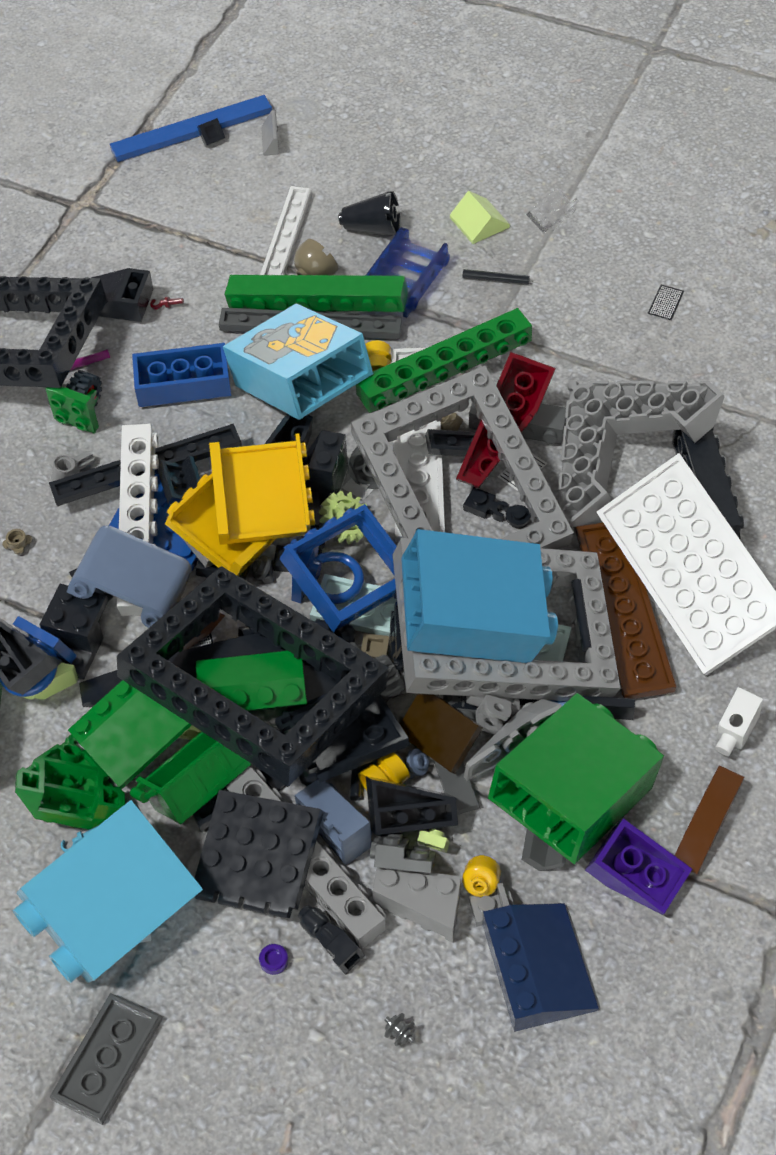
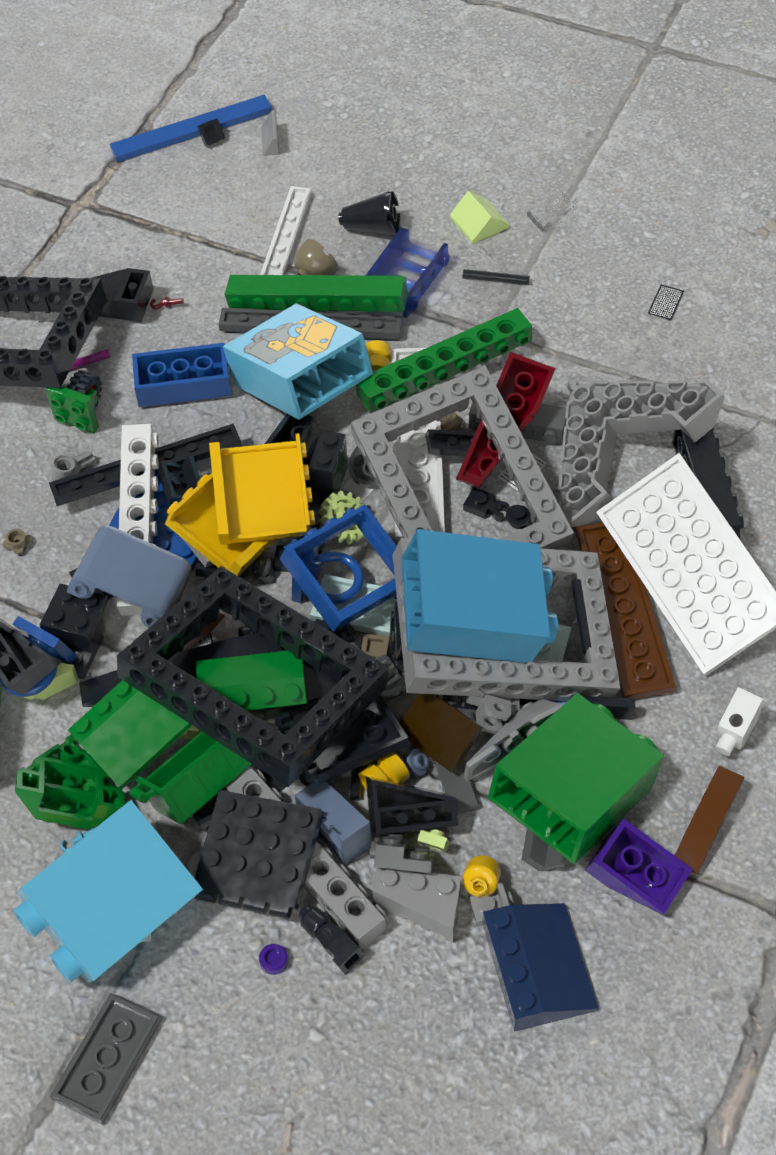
dark grey wheel [384,1013,415,1046] -> none

